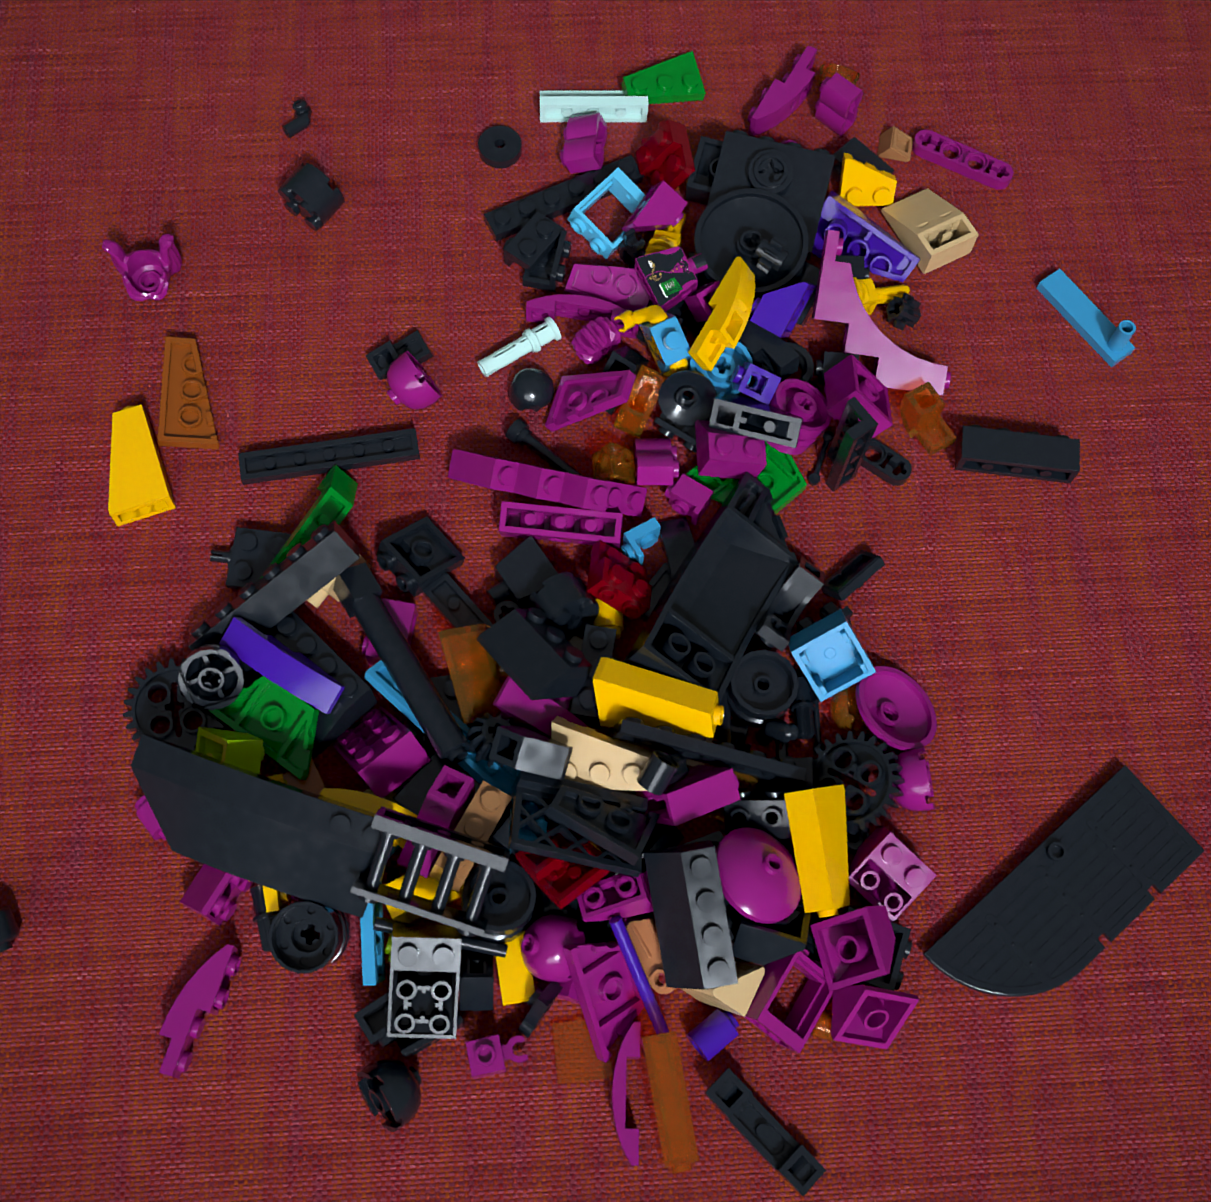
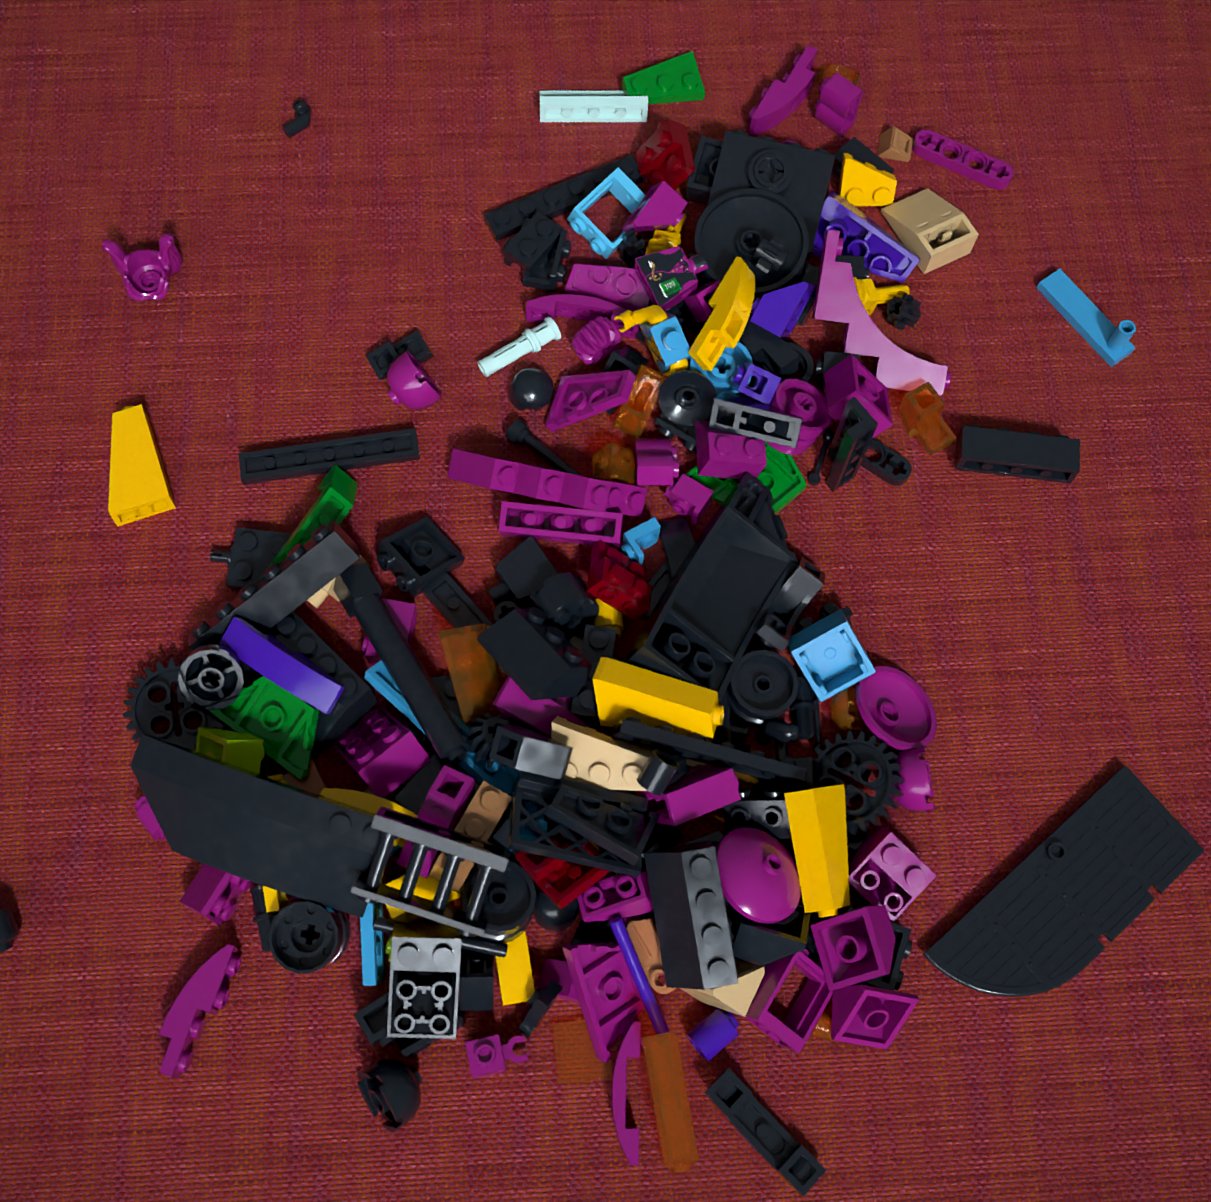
dark orange wing [157,336,219,450] -> none
black brick [277,163,345,231] -> none
black piece [478,126,522,168] -> none
magenta cylinder [521,914,585,983] -> none
magenta brick [560,113,607,174] -> none
black plate [821,550,885,601] -> none

